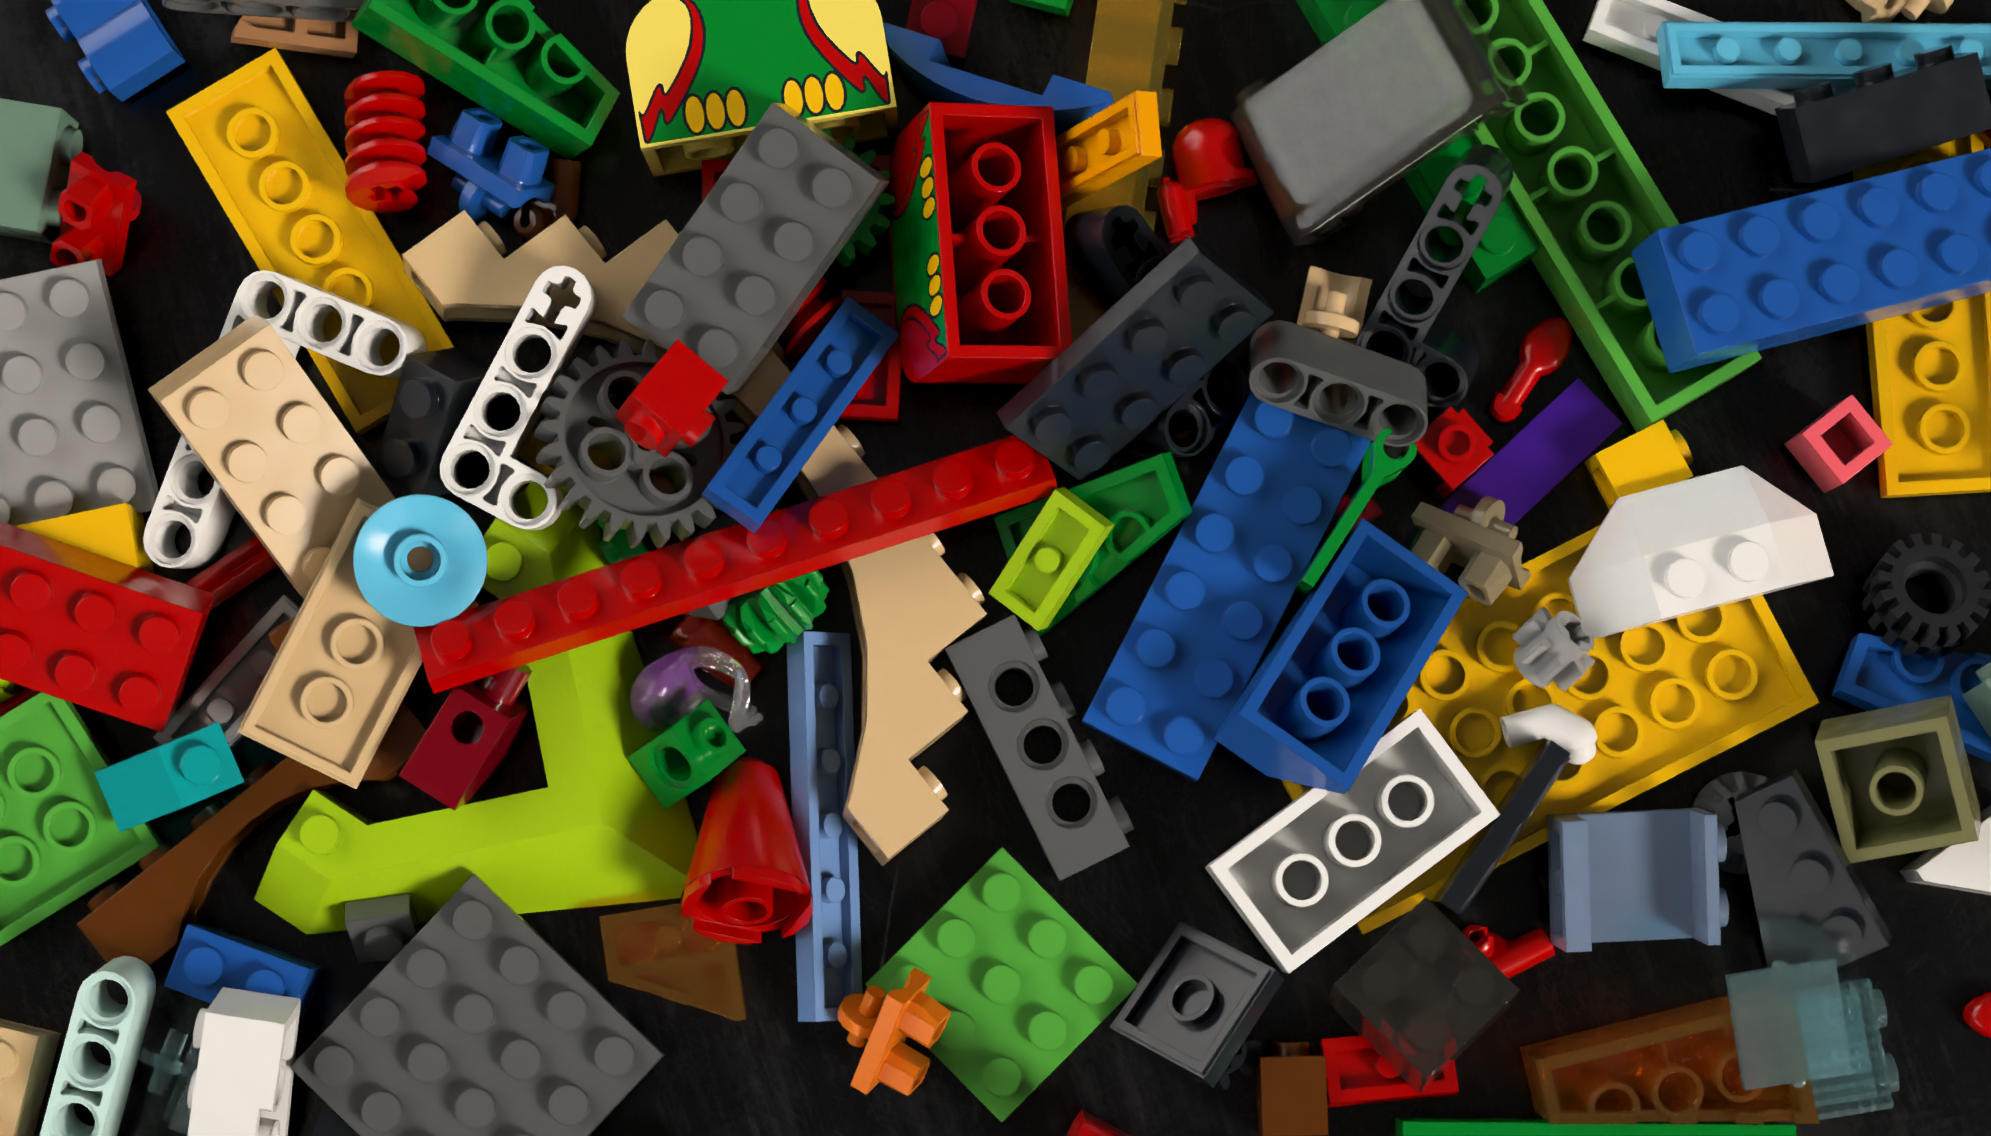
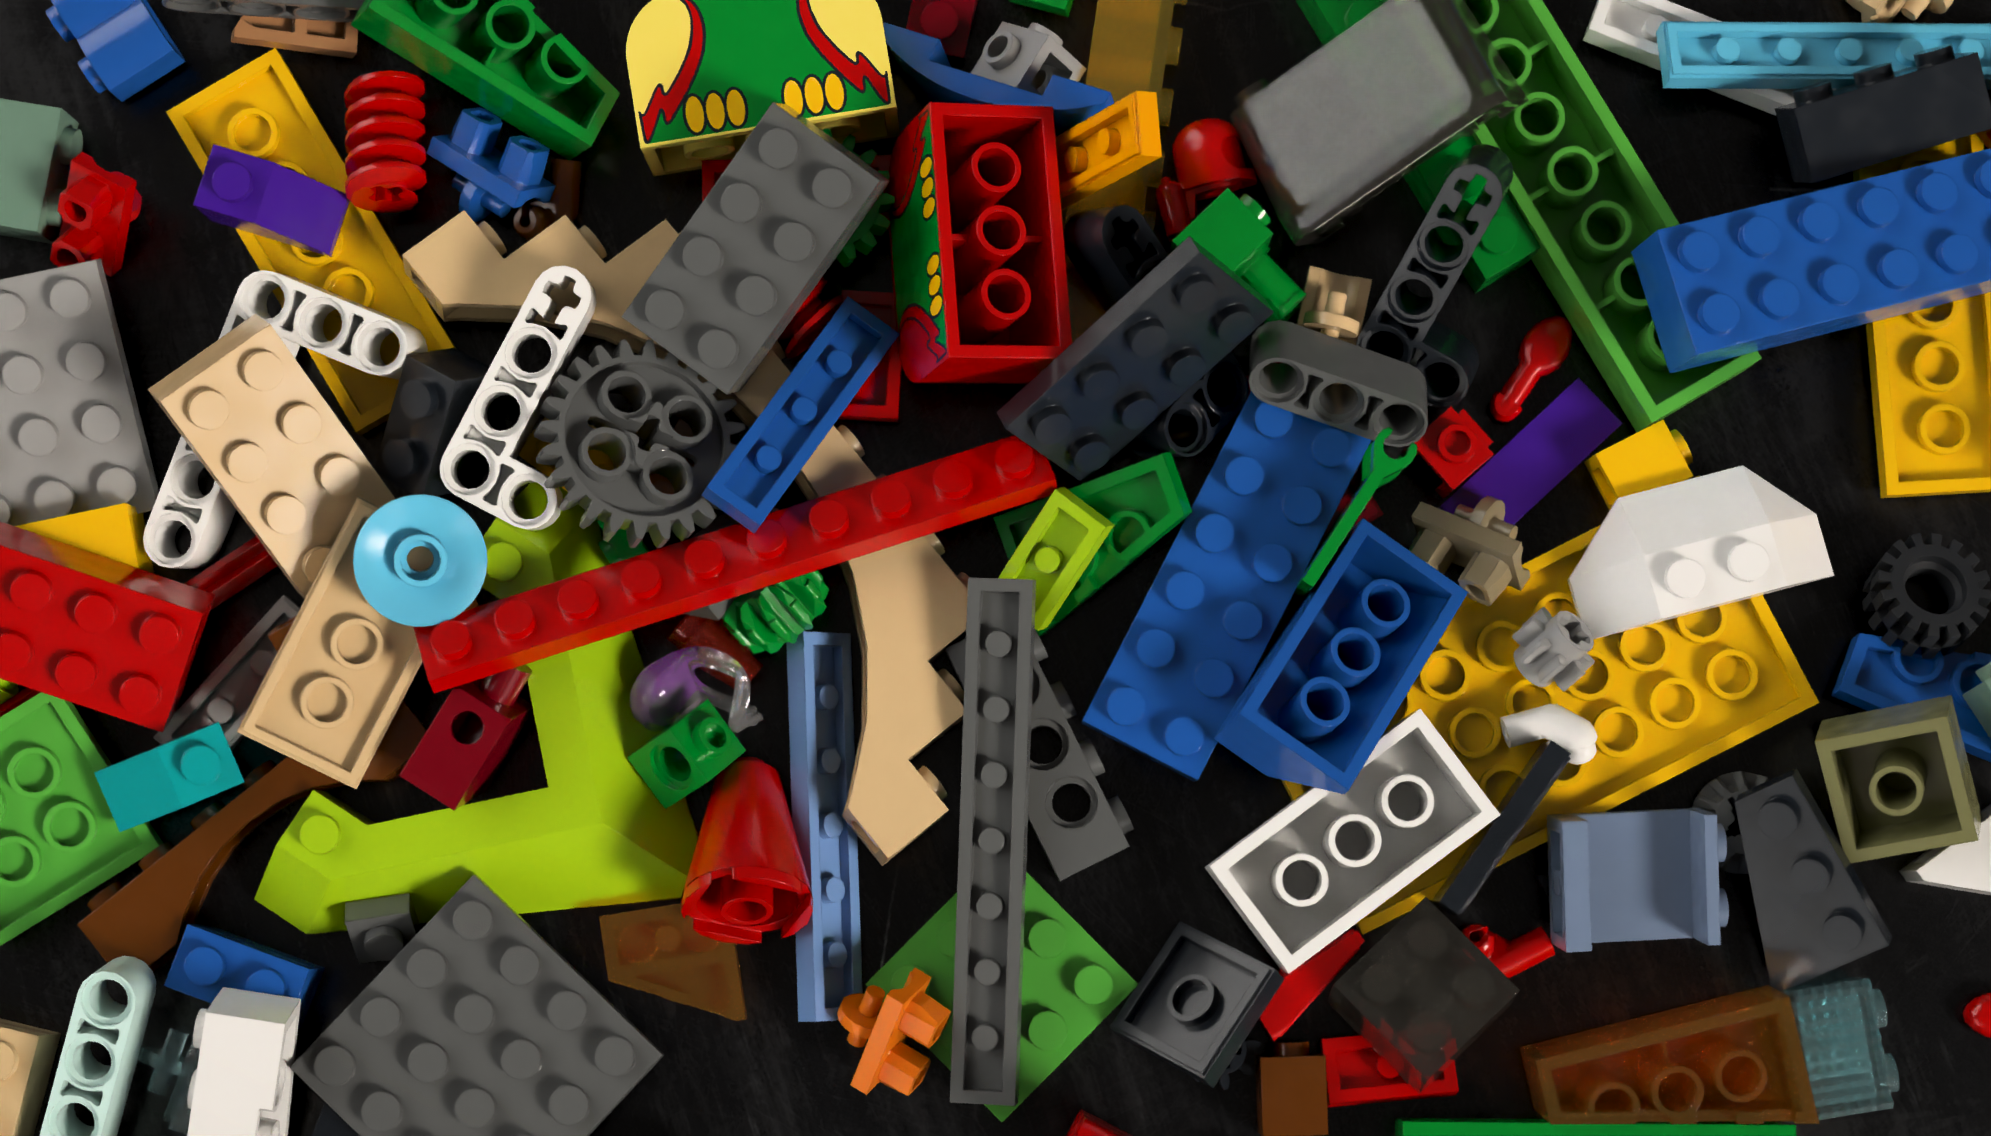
red brick [615,339,729,458] -> none
clear light blue piece [1725,957,1853,1091] -> none
coral brick [1784,394,1893,493] -> none
none -> dark purple slope [193,144,350,257]
none -> dark grey plate [950,577,1036,1106]
none -> light grey brick [971,21,1087,95]
none -> green brick [1168,188,1306,324]
none -> red slope [1258,928,1365,1041]

